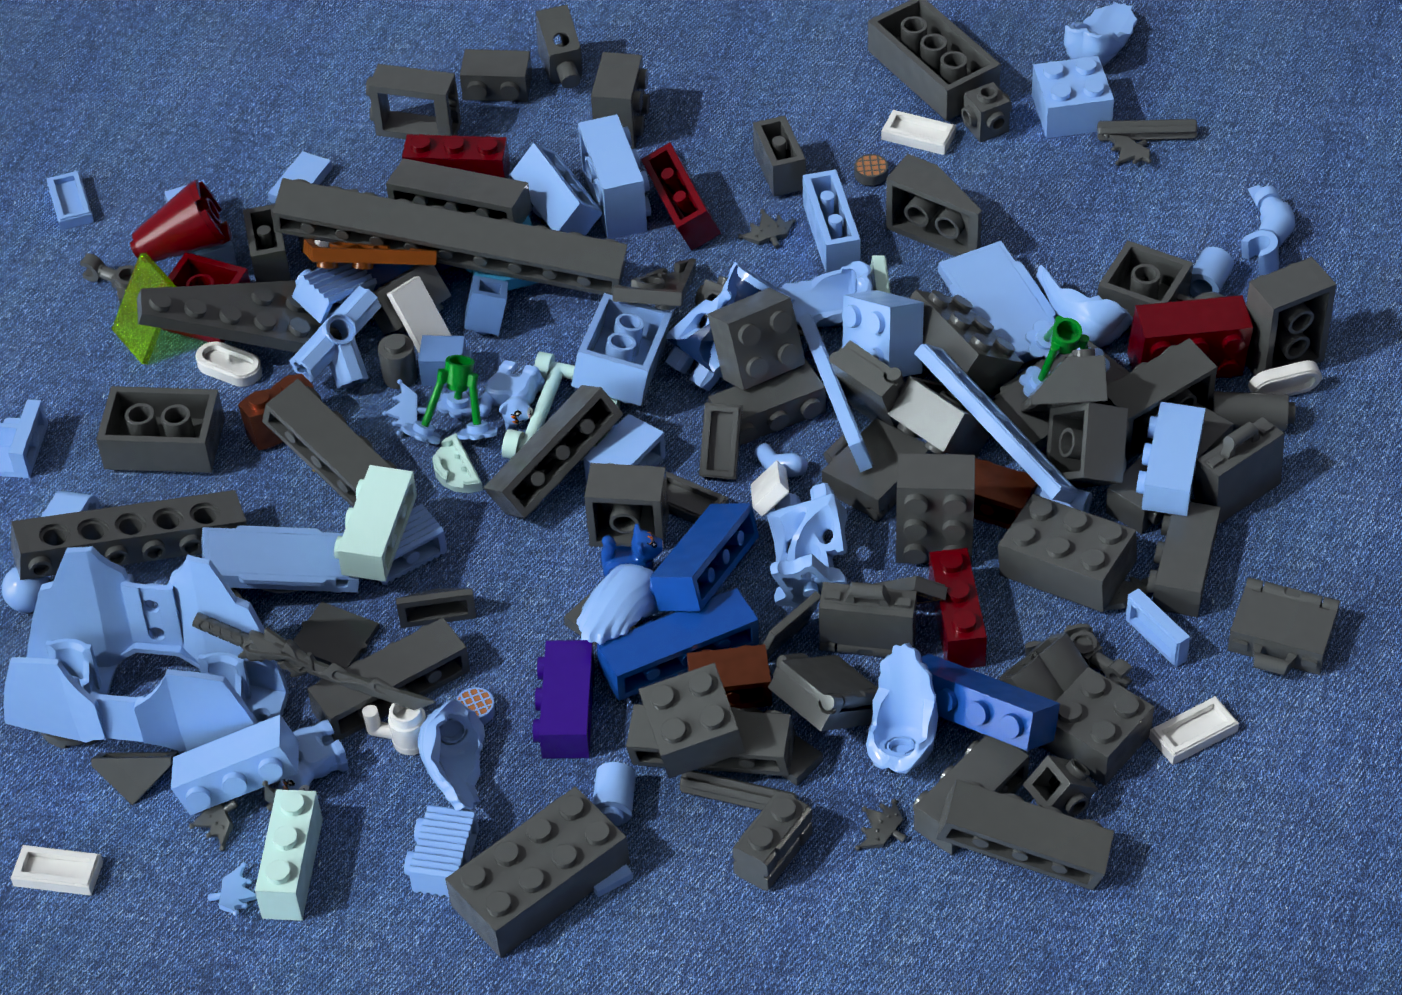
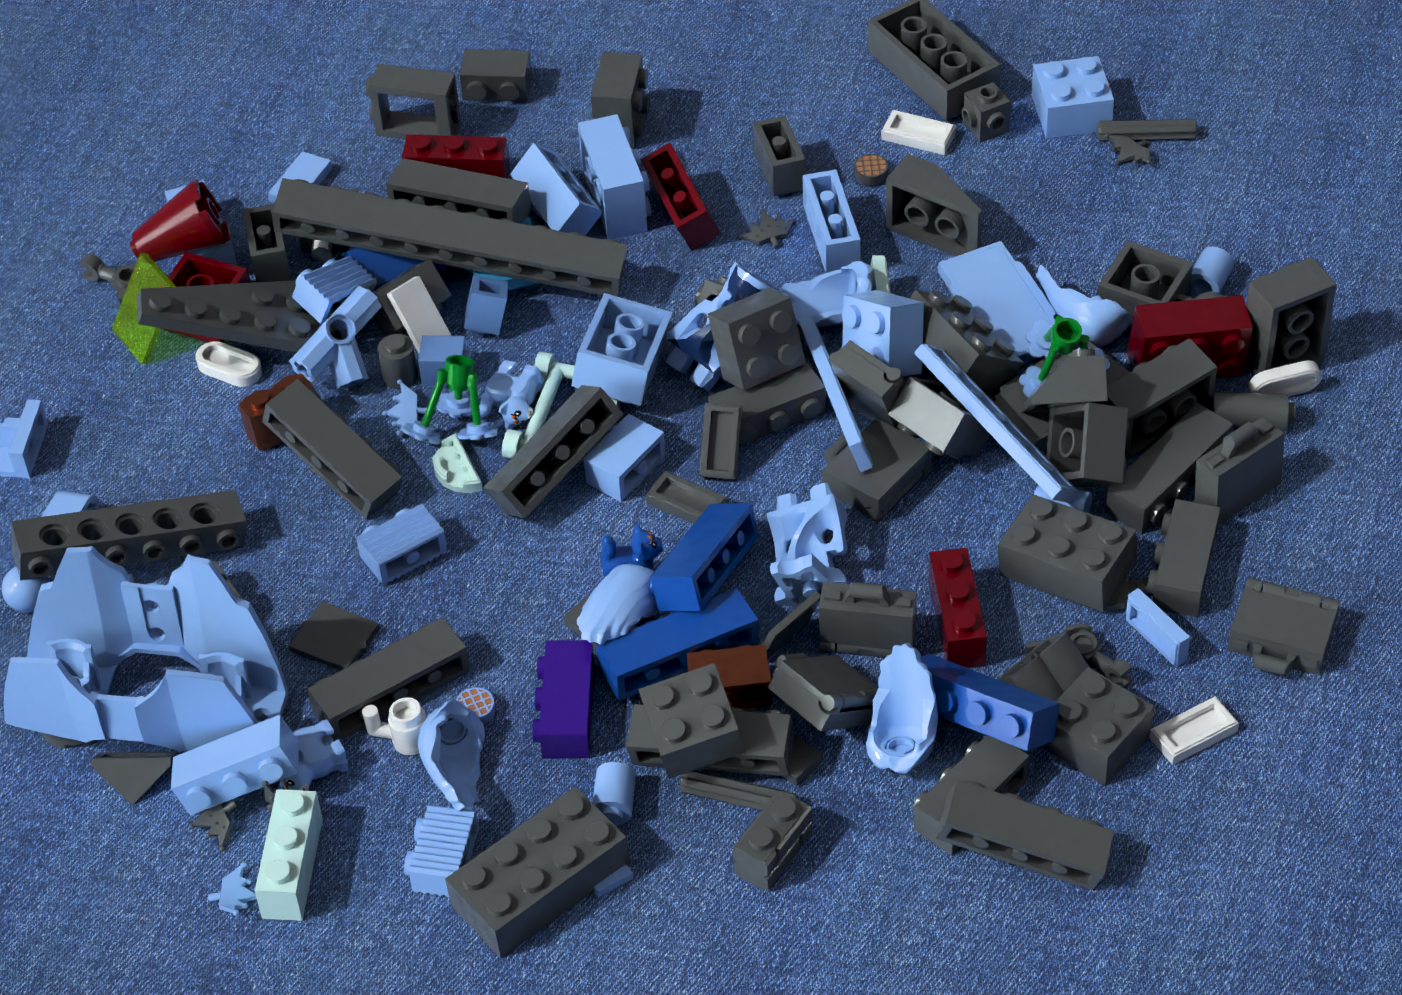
white tile [11,845,103,896] -> none
light blue tile [46,171,94,231] -> none
dark grey brick [96,386,225,473] -> none
dark grey sword [192,612,435,710] -> none
light blue piece [201,525,359,593] -> none
dark orange wing [303,239,437,269] -> none
light aqua brick [334,465,417,582] -> none
dark grey slope [396,588,477,628] -> none
dark grey torso [536,4,582,88] -> none
dark grey brick [584,463,669,551] -> none
dark grey wing [612,258,696,310] -> none
white tile [750,460,789,516] -> none
light blue arm [754,443,808,478] -> none
dark grey piece [855,799,907,851] -> none
dark grey tile [875,576,948,605] -> none
dark grey brick [896,453,975,565] -> none
copper brick [974,458,1038,529] -> none
dark grey brick [1023,755,1098,817] -> none
light blue hair [1064,2,1137,67] -> none
light blue brick [1136,402,1205,516] -> none
light blue piece [1241,185,1295,276] -> none

